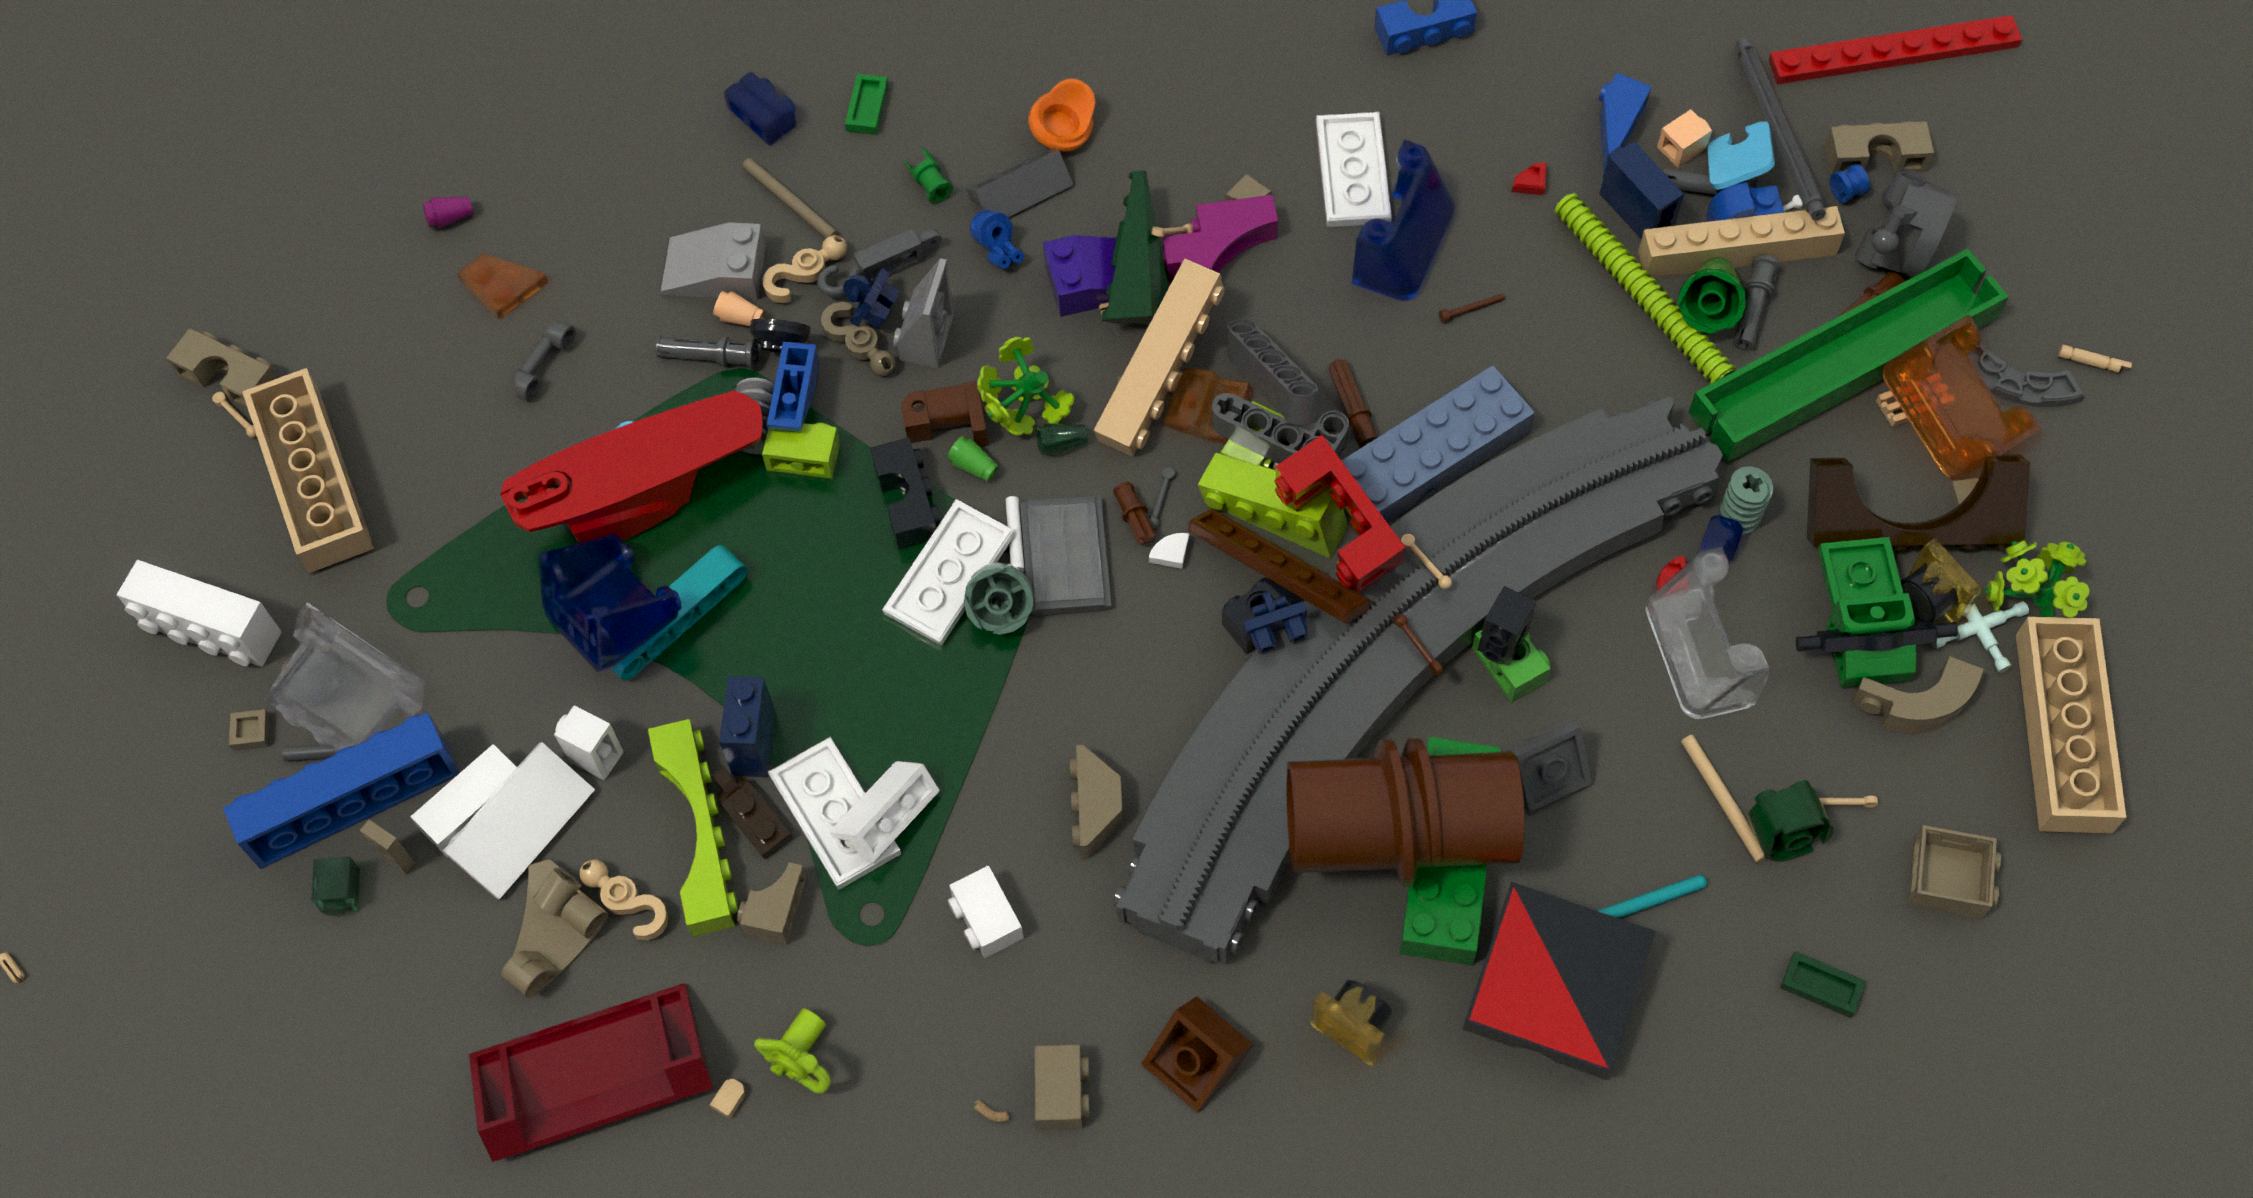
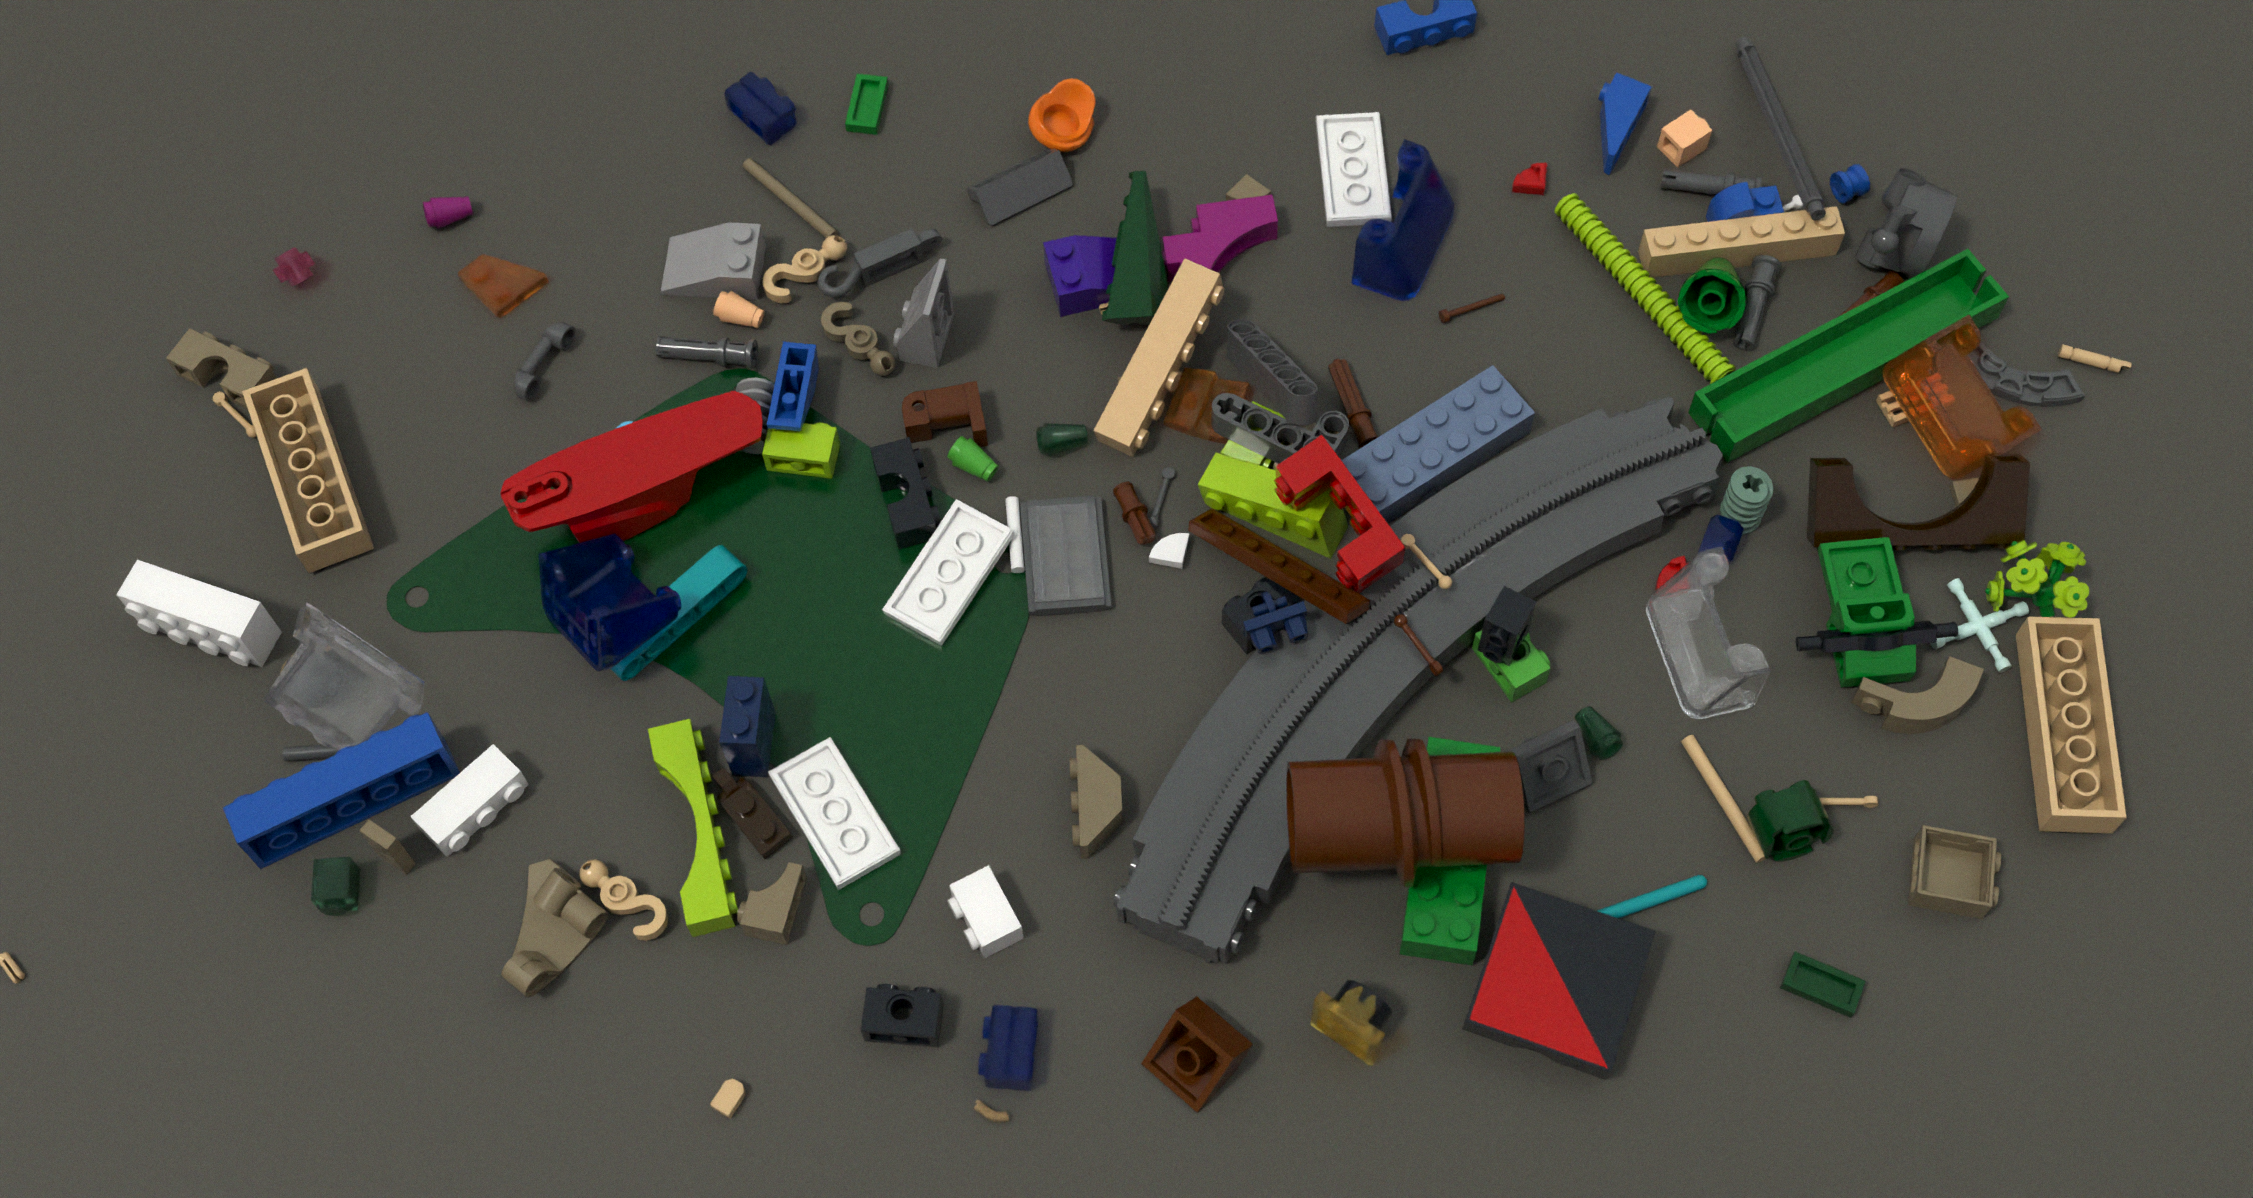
dark tan tile [229,709,270,751] -> none
white tile [442,742,595,899] -> none
dark red slope [469,983,713,1162] -> none
white brick [554,705,624,781] -> none
black piece [750,318,811,353] -> none
lime piece [754,1008,831,1094] -> none
white panel [830,761,940,863] -> none
dark blue hips [843,268,900,328] -> none
green piece [904,147,953,204] -> none
sand green cylinder [964,562,1034,635] -> none
blue piece [970,210,1024,269] -> none
lime plant [977,337,1075,436] -> none
dark tan brick [1035,1045,1089,1130] -> none
tan hinge [1151,224,1192,237] -> none
dark blue brick [1600,141,1684,239] -> none
medium azure piece [1707,121,1775,190] -> none
red plate [1768,15,2022,85] -> none
dark tan arch [1824,121,1934,176] -> none
piece [1901,539,1982,625] -> none
none -> clear pink gear [273,246,315,287]
none -> black brick [861,984,944,1047]
none -> clear blue brick [978,1005,1039,1091]
none -> clear green cone [1575,706,1623,760]

